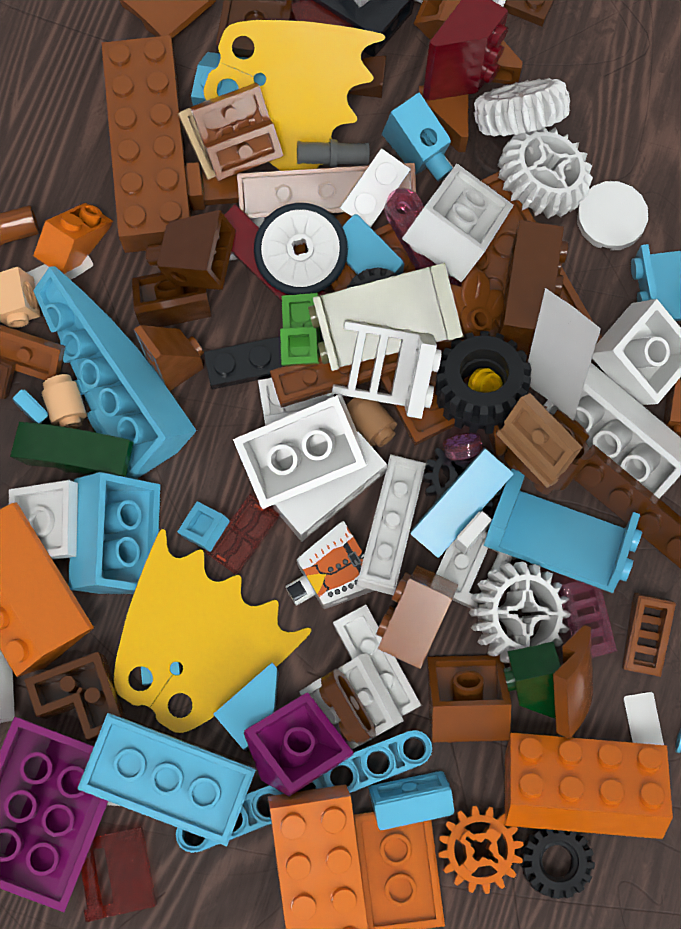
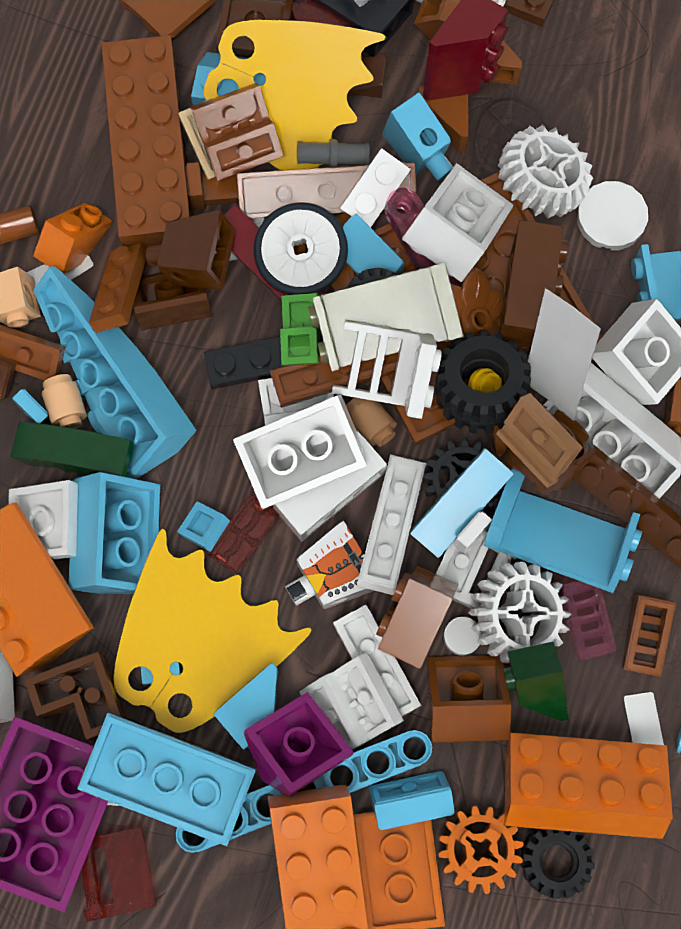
dark orange slope [134,325,204,391] -> none
reddish brown plate [319,669,376,745] -> none
clear pink tile [443,433,482,460] -> none
white gear [474,78,570,137] -> none
dark orange slope [553,625,593,739] -> none
none -> dark orange plate [89,242,146,333]
none -> white tile [443,617,482,656]

